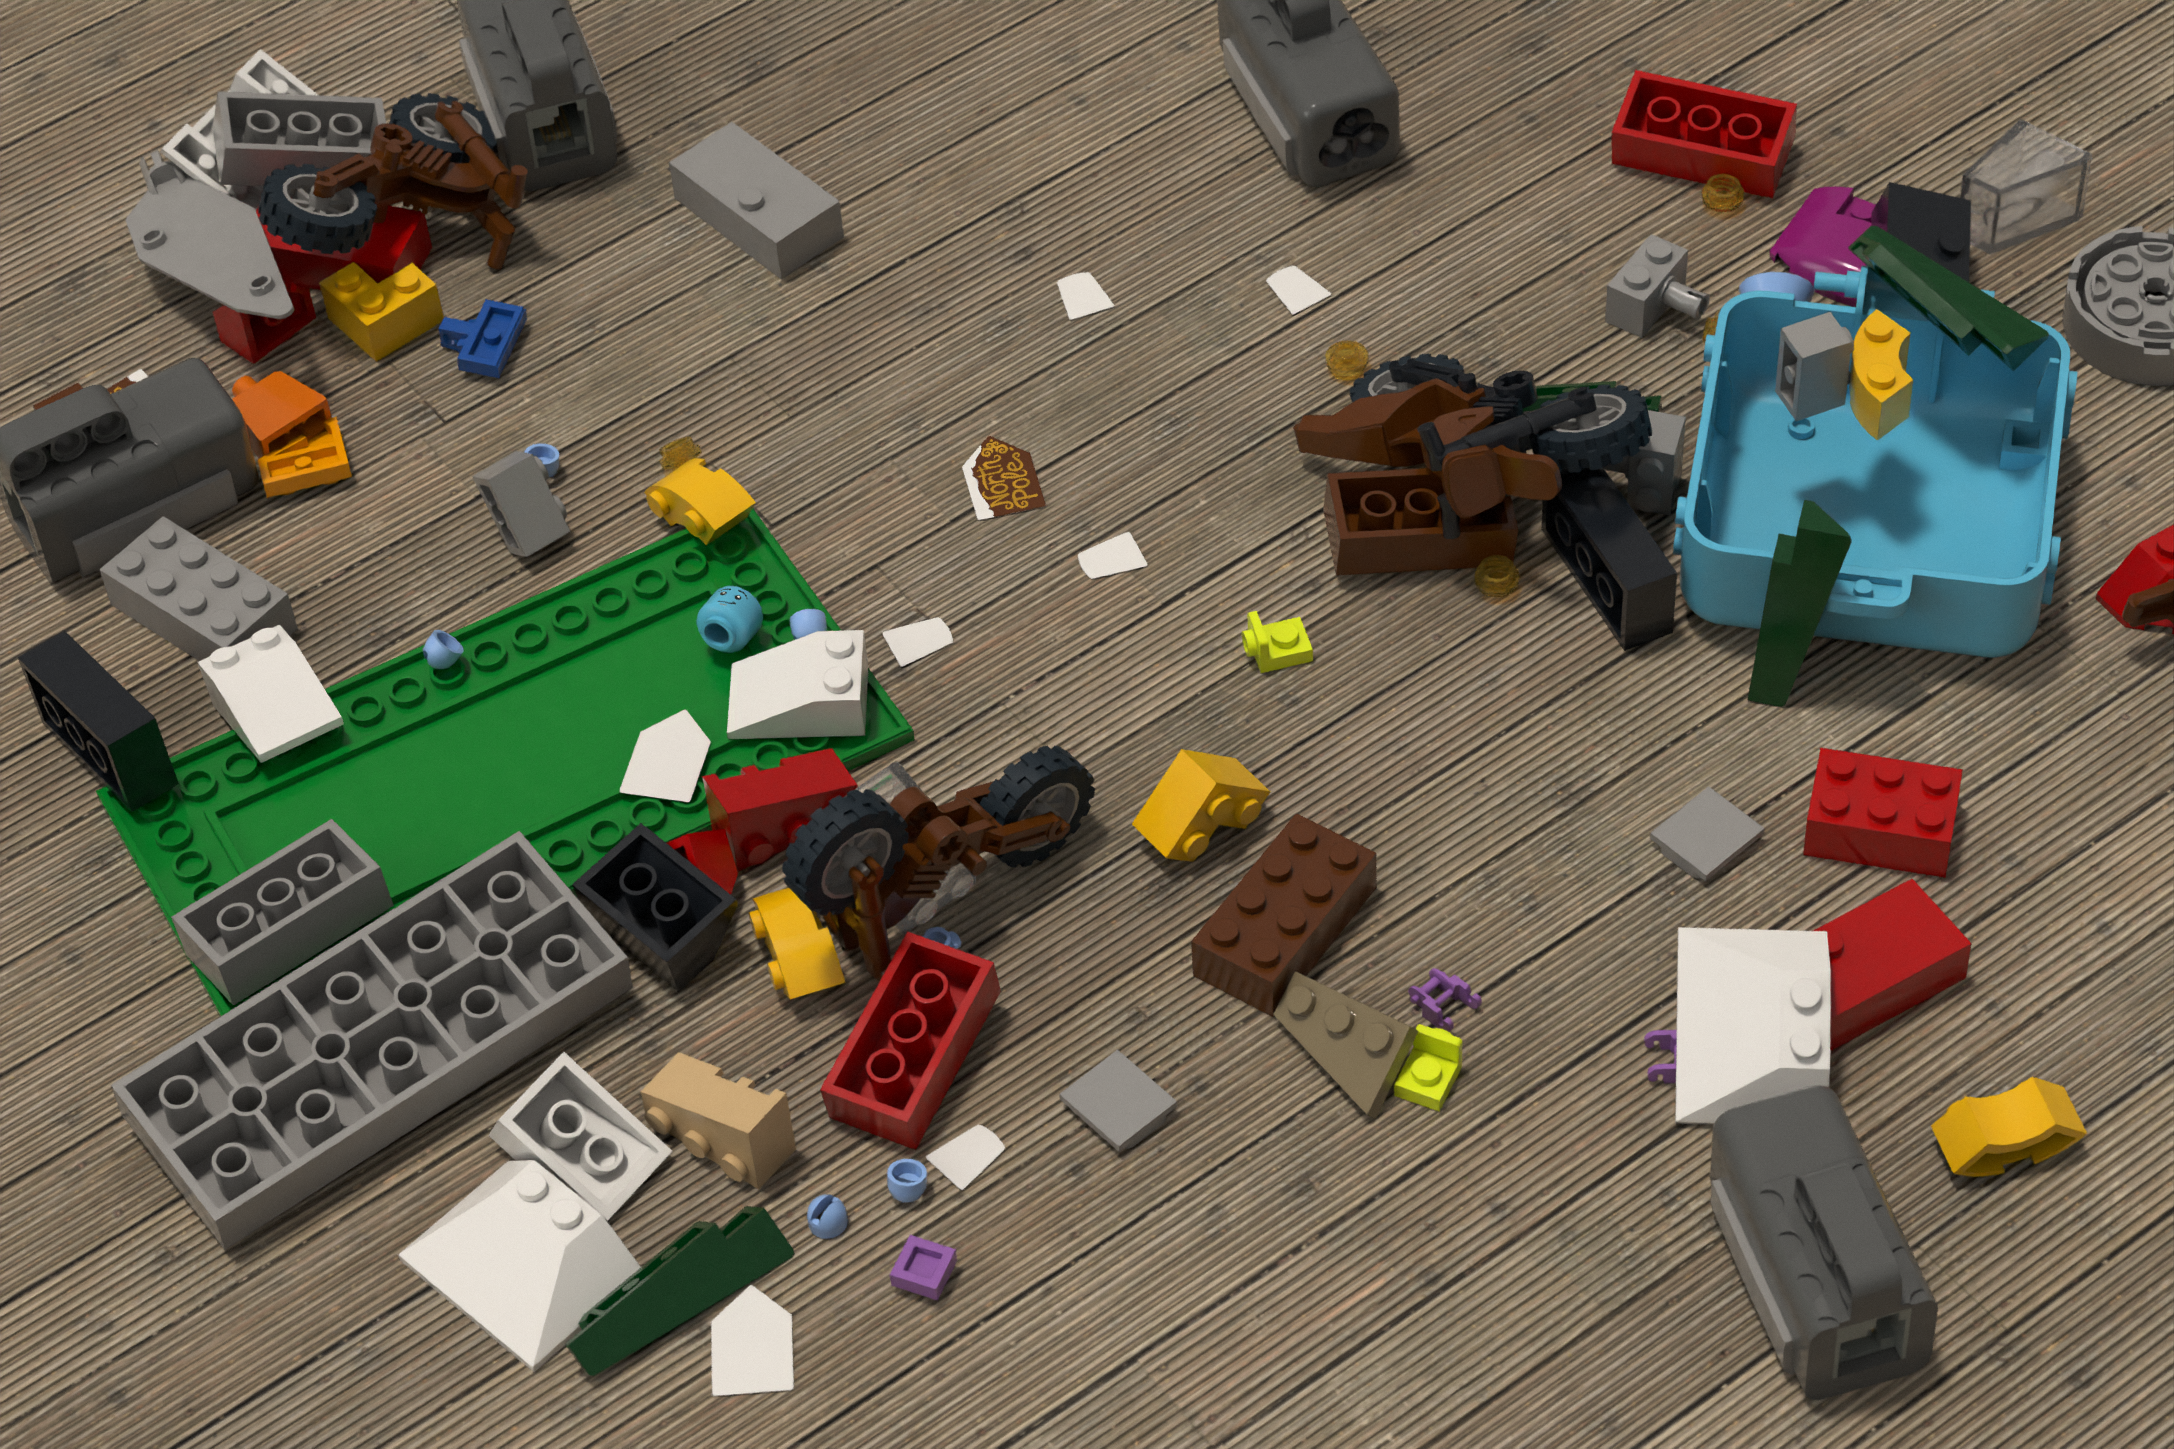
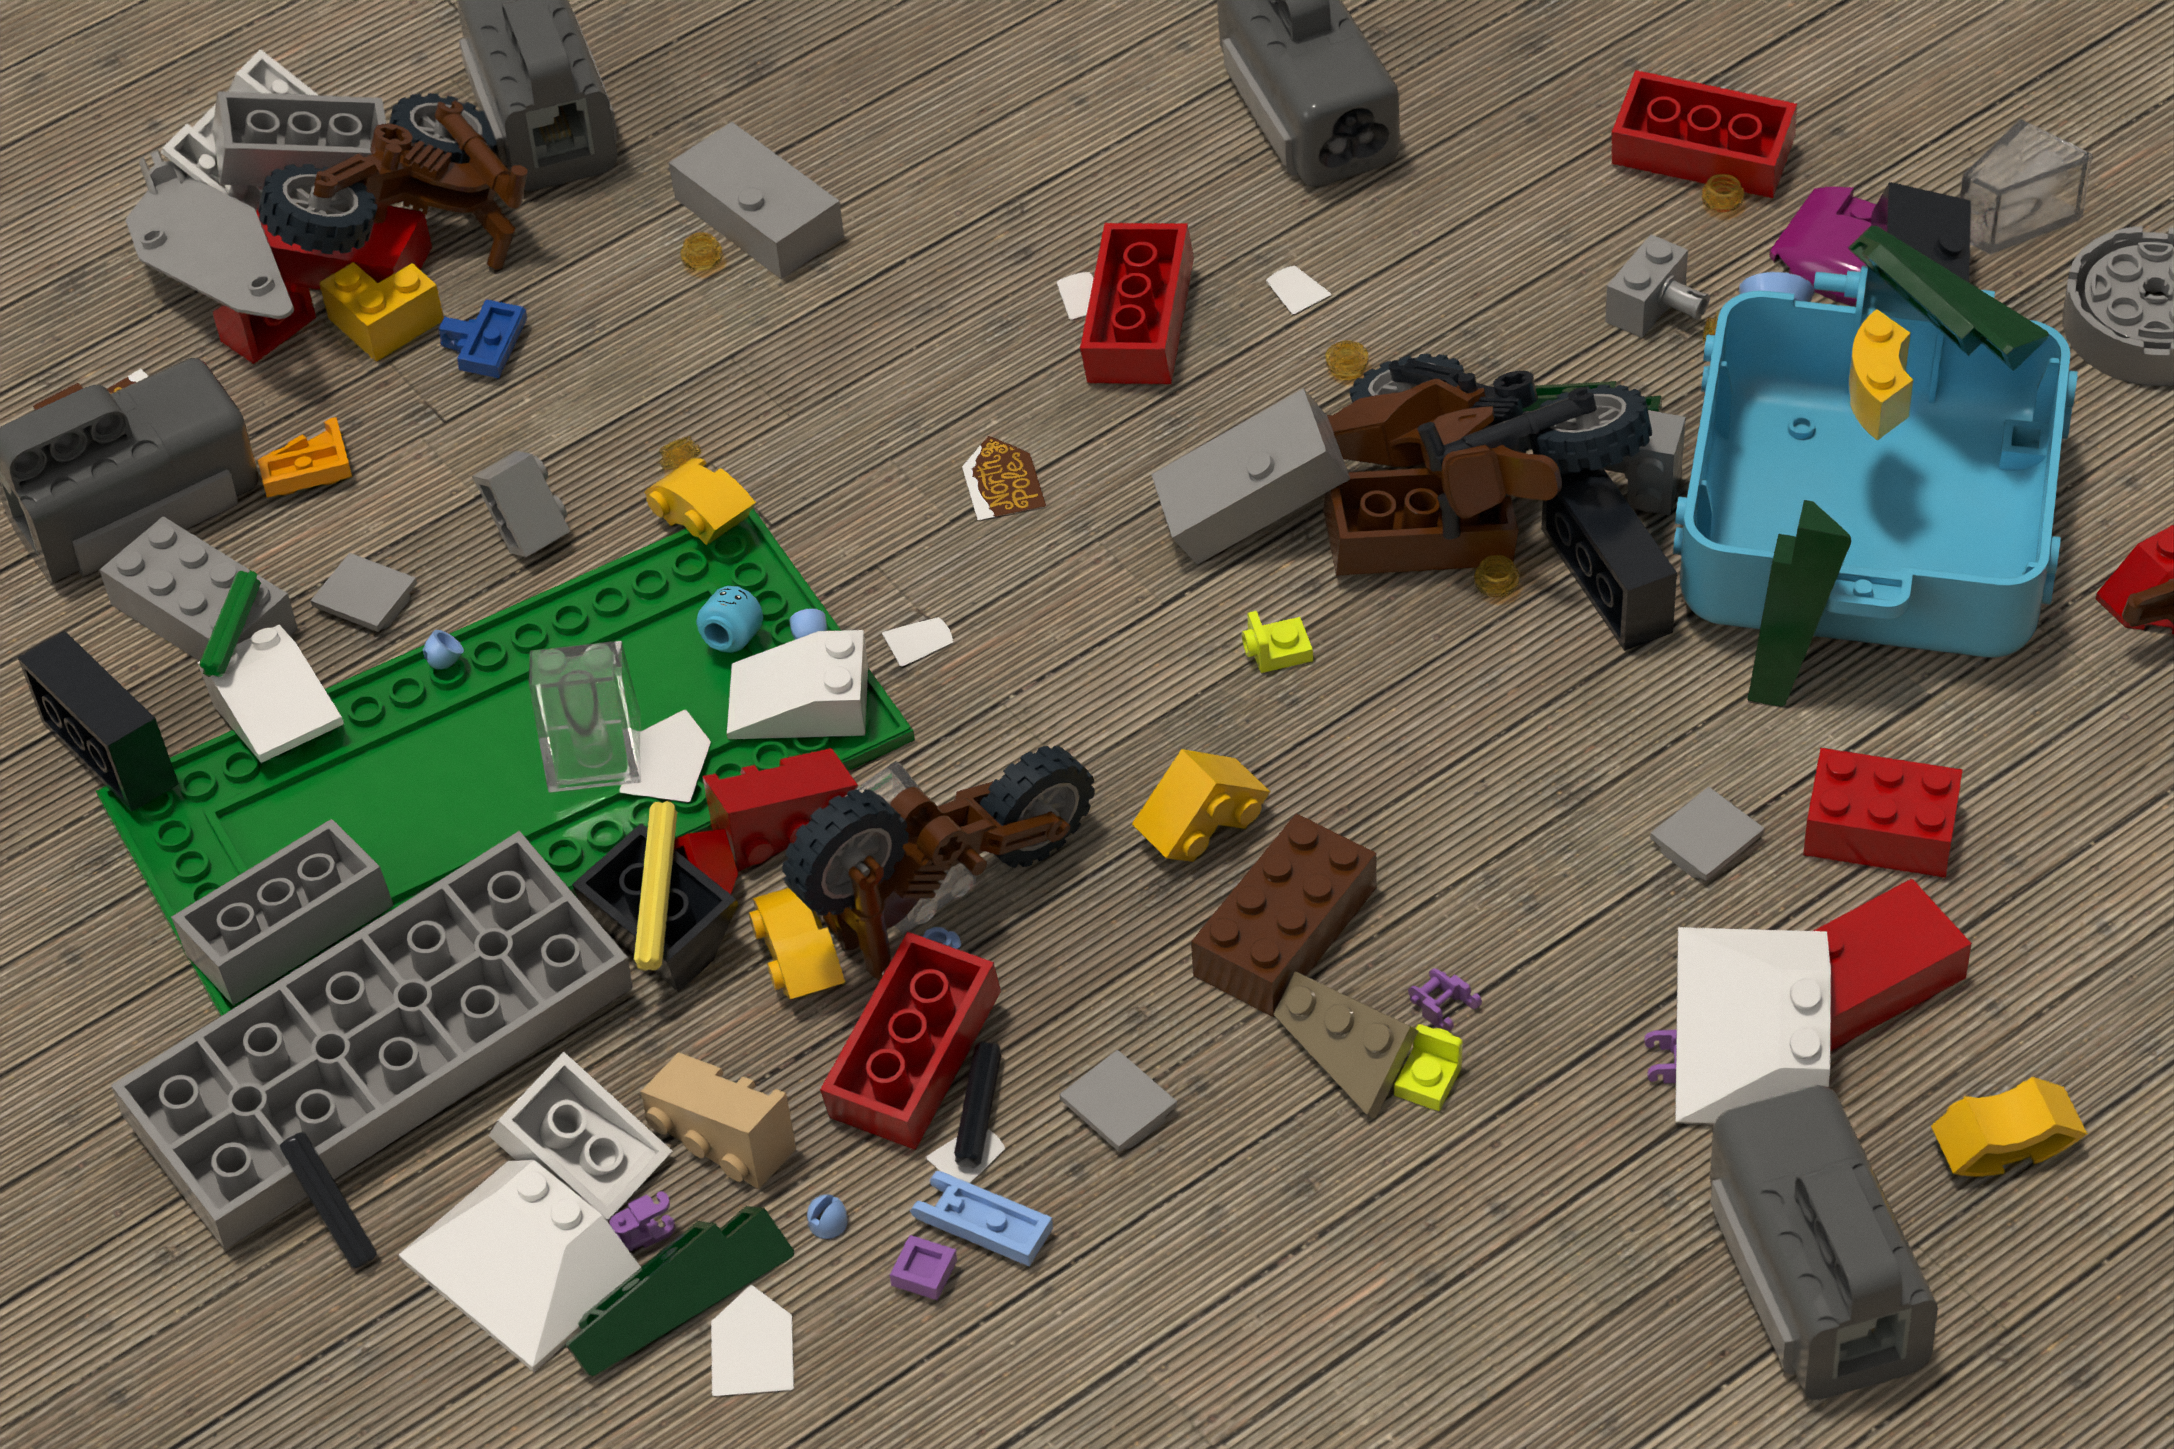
orange torso [232,371,332,458] -> none
light blue hinge [525,443,559,480] -> none
light blue hinge [887,1159,927,1203] -> none
white sticker [1078,532,1148,579] -> none
light grey brick [1775,312,1854,421] -> none
none -> green axle [199,570,261,677]
none -> black axle [280,1132,377,1269]
none -> light grey piece [310,553,417,632]
none -> clear slope [529,641,641,792]
none -> medium lavender piece [609,1191,675,1252]
none -> light yellow axle [634,801,677,971]
none -> clear yellow plate [680,232,723,271]
none -> light blue hinge [910,1171,1053,1267]
none -> black axle [954,1041,1001,1168]
none -> red brick [1080,223,1194,384]
none -> light grey brick [1151,388,1350,565]

